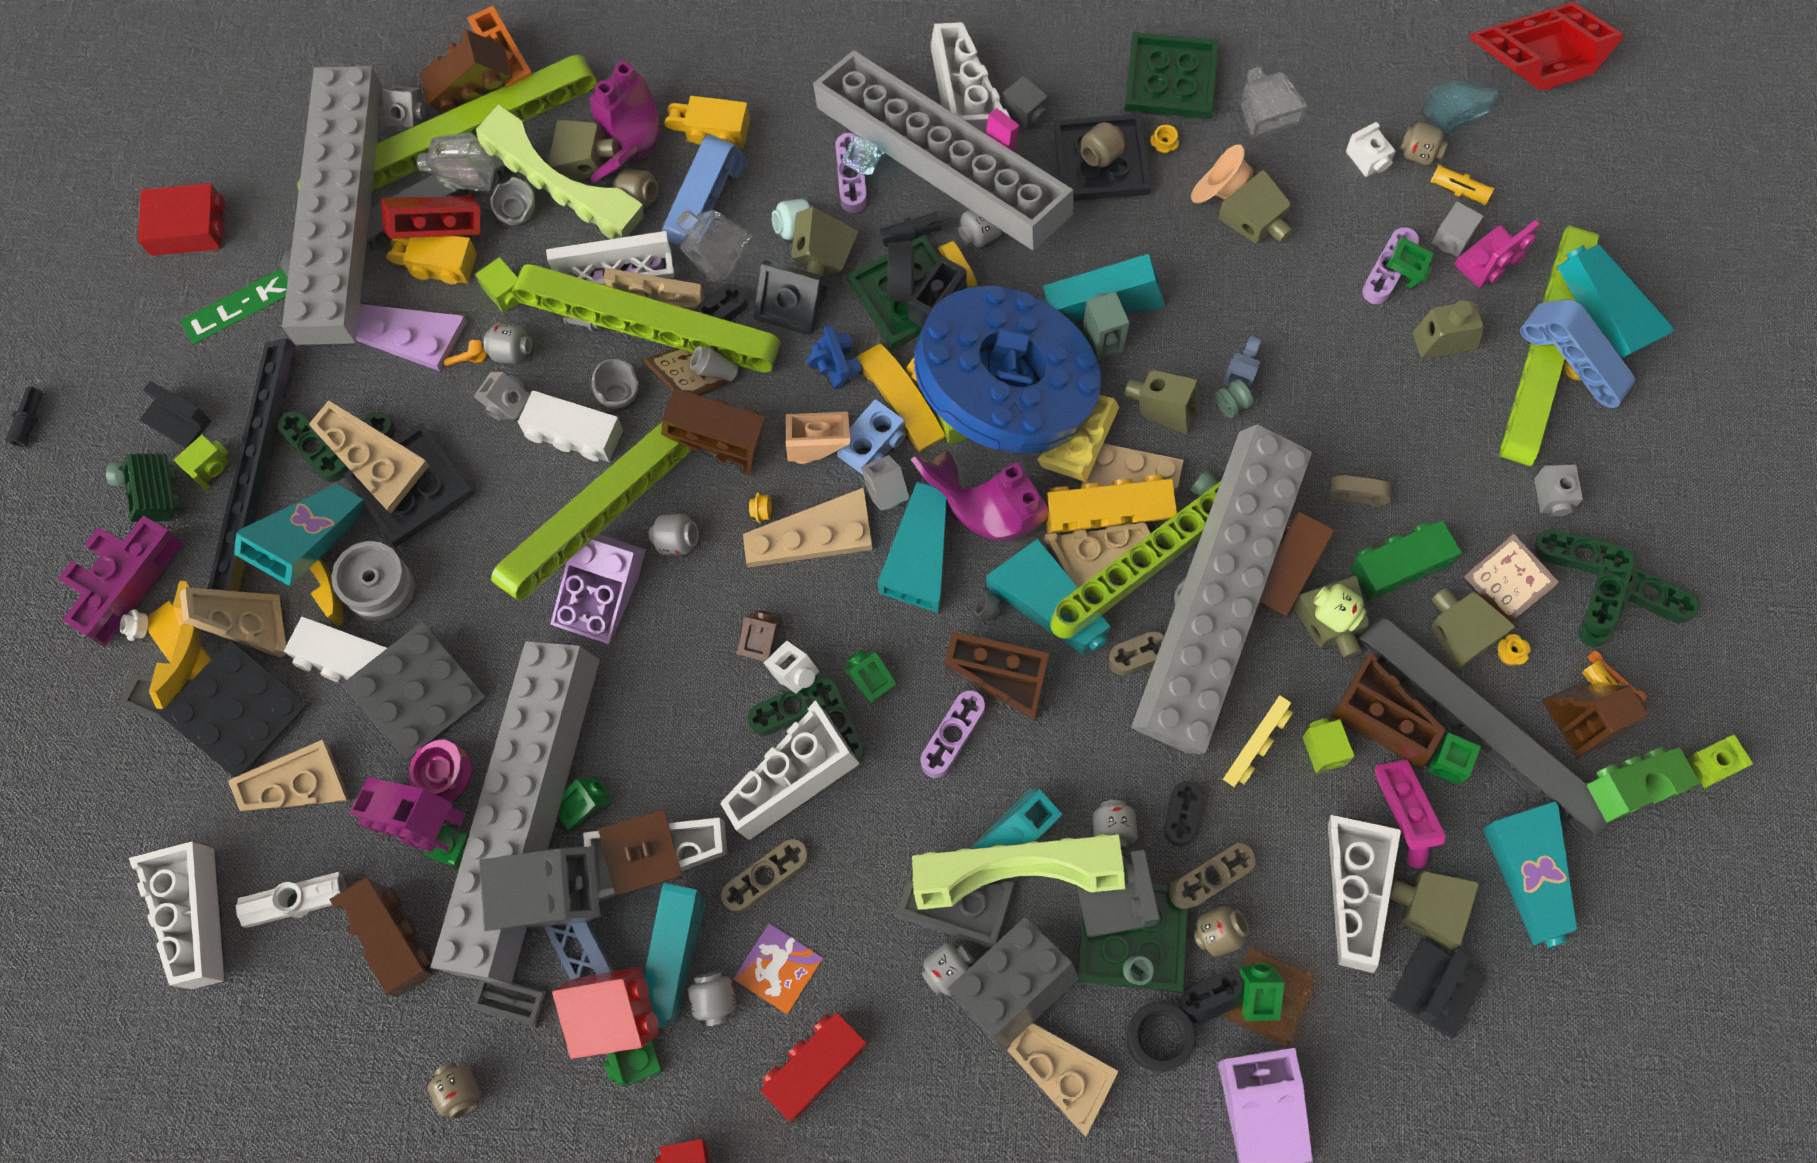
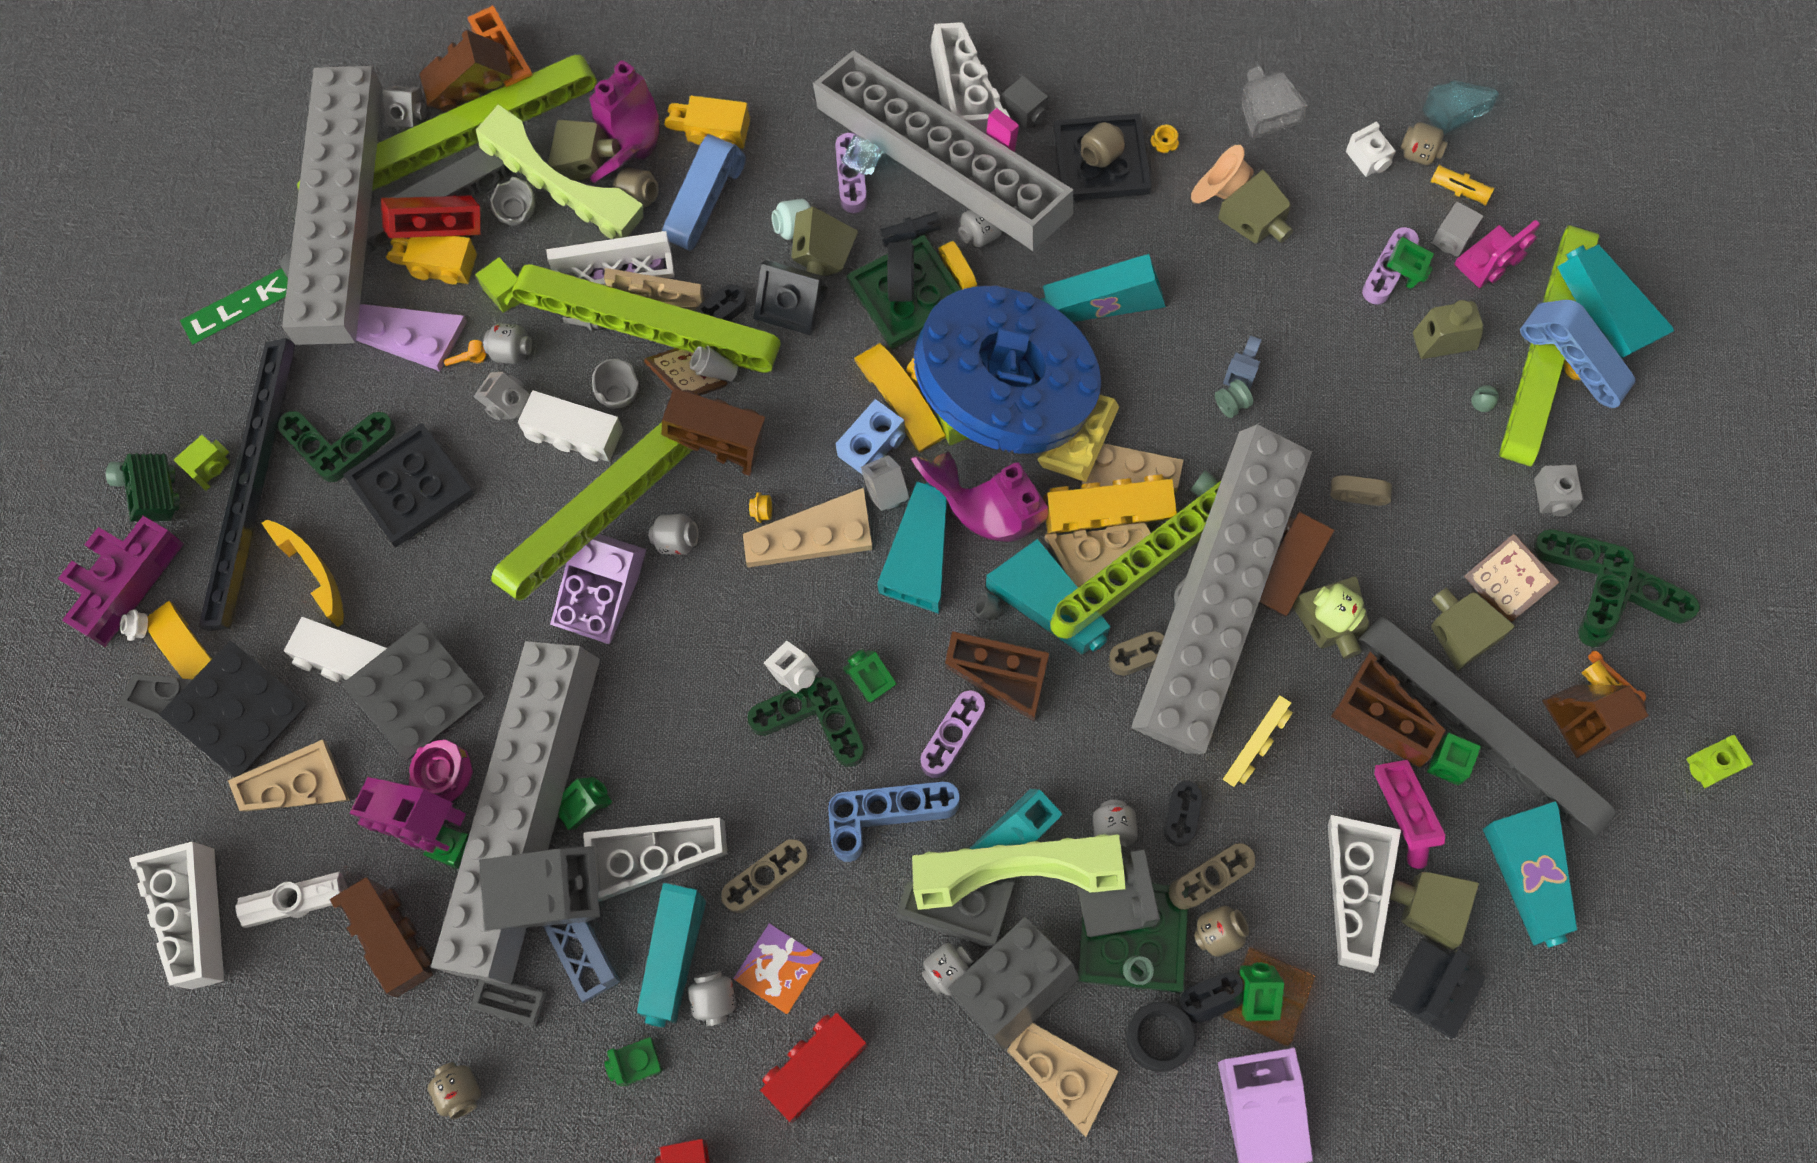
black axle [5,386,43,447] -> none
red brick [138,183,226,256] -> none
black panel [140,381,211,448] -> none
yellow slope [149,581,202,709] -> none
tan wing [180,587,286,658] -> none
teal slope [234,484,363,586] -> none
tan wing [309,400,429,514] -> none
light grey wheel [331,541,415,622] -> none
clear torso [417,133,496,191] -> none
brick [552,967,659,1059] -> none
reddish brown piece [598,809,683,896] -> none
clear torso [677,210,751,282] -> none
white wedge [720,700,860,840] -> none
bracket [737,610,782,661] -> none
light nougat slope [786,412,850,464] -> none
blue hips [807,326,861,389] -> none
black brick [907,256,967,327] -> none
sand green brick [1082,292,1129,360] -> none
dark green plate [1124,32,1219,119] -> none
olive torso [1125,370,1199,435] -> none
lime brick [1302,718,1355,774] -> none
green brick [1350,520,1462,601] -> none
red slope [1470,2,1623,91] -> none
yellow plate [1497,634,1531,666] -> none
bright green arch [1586,747,1700,822] -> none
none -> medium blue beam [828,782,959,862]
none -> sand green hinge [1471,385,1499,412]

